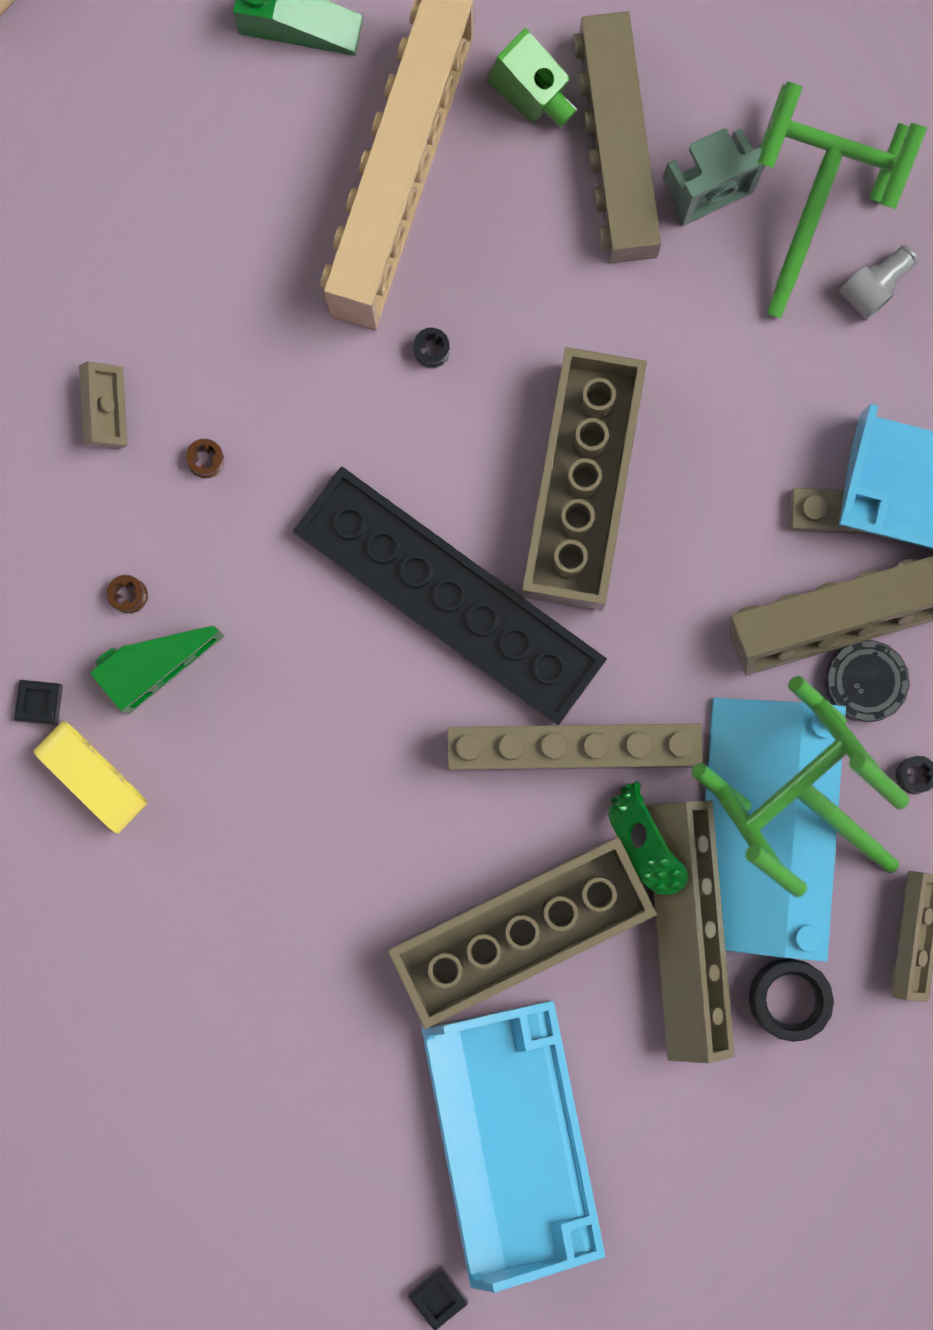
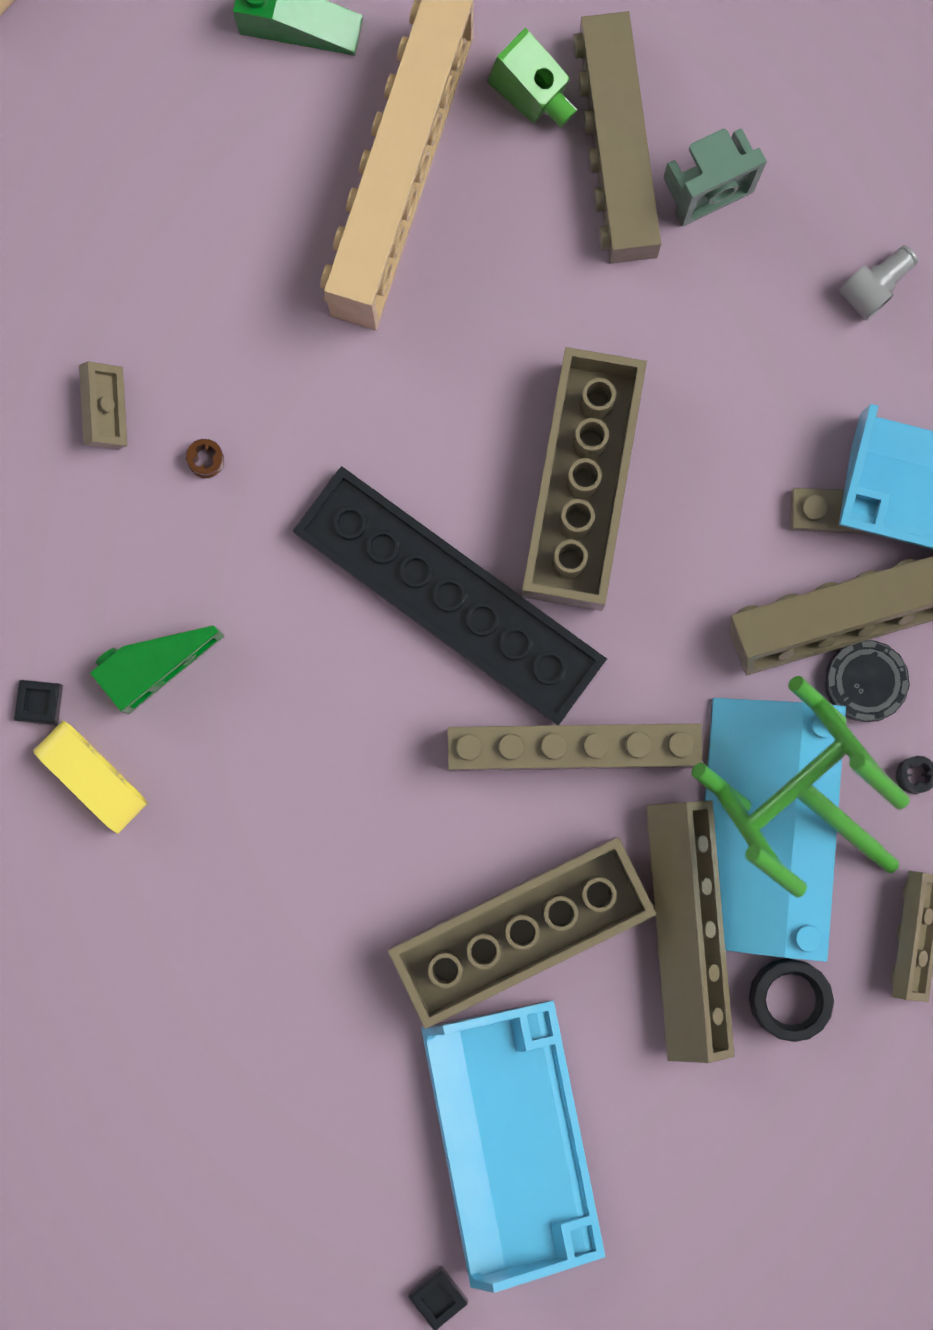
reddish brown bush [107,575,148,614] -> none
black bush [413,328,450,368] -> none
green piece [608,781,688,895] -> none
bright green piece [757,81,927,318] -> none

